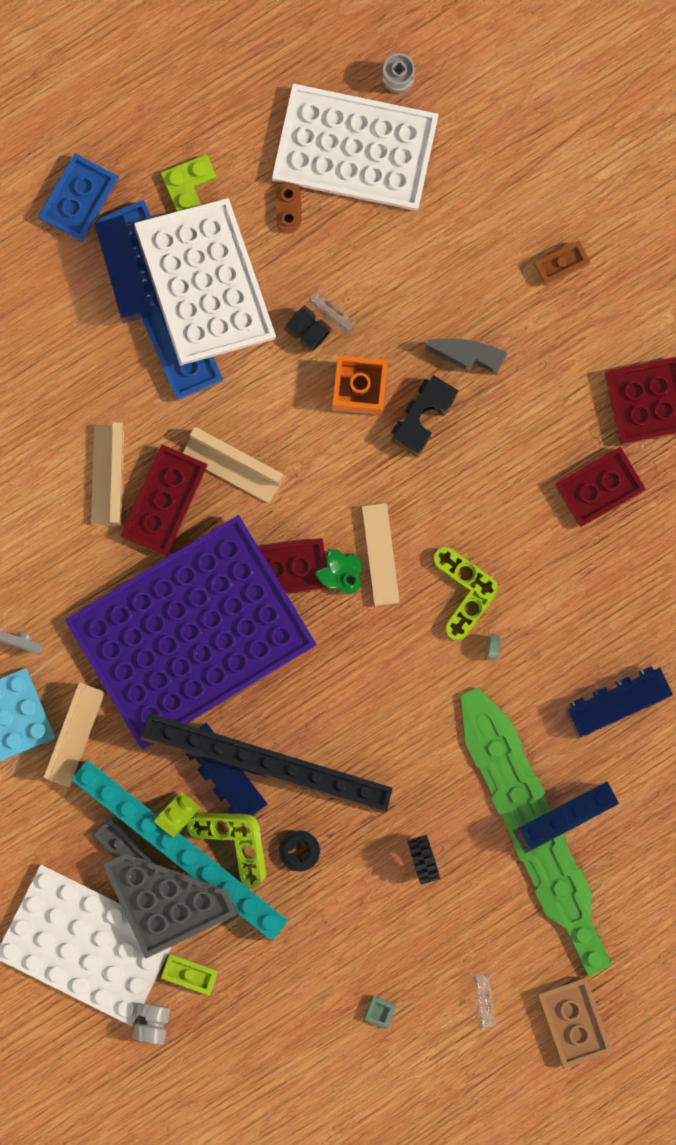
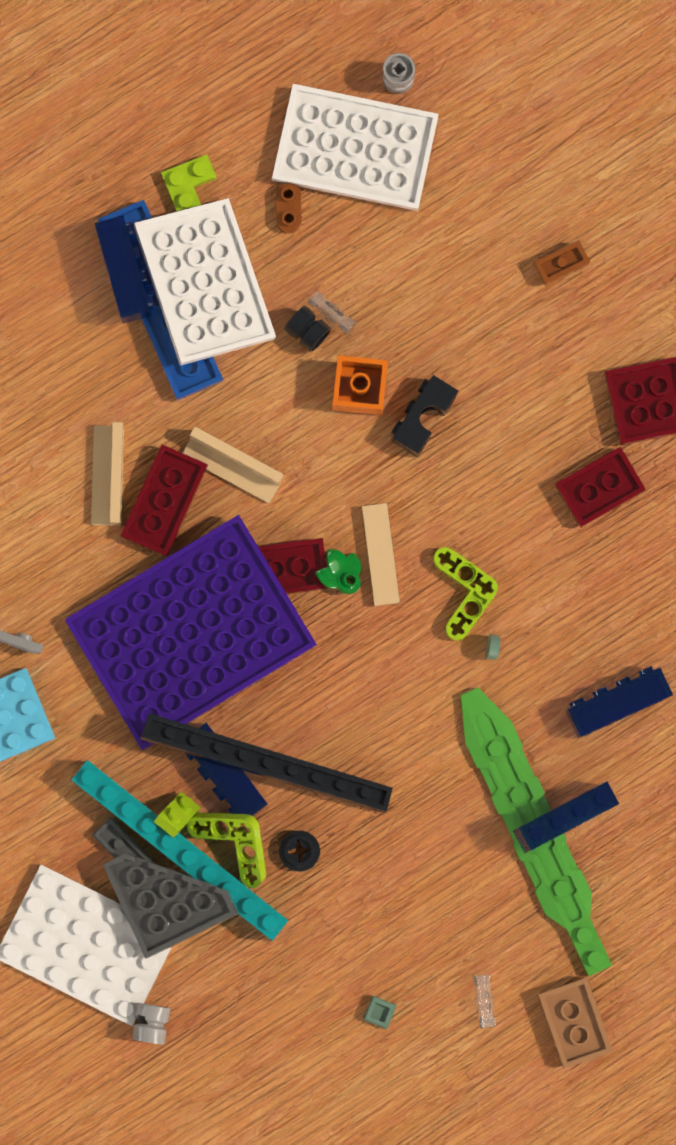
blue plate [38,153,119,242] -> none
tan panel [44,682,106,788] -> none
lime plate [161,954,218,996] -> none
black tyre [407,834,440,885] -> none
dark grey slope [426,338,507,375] -> none

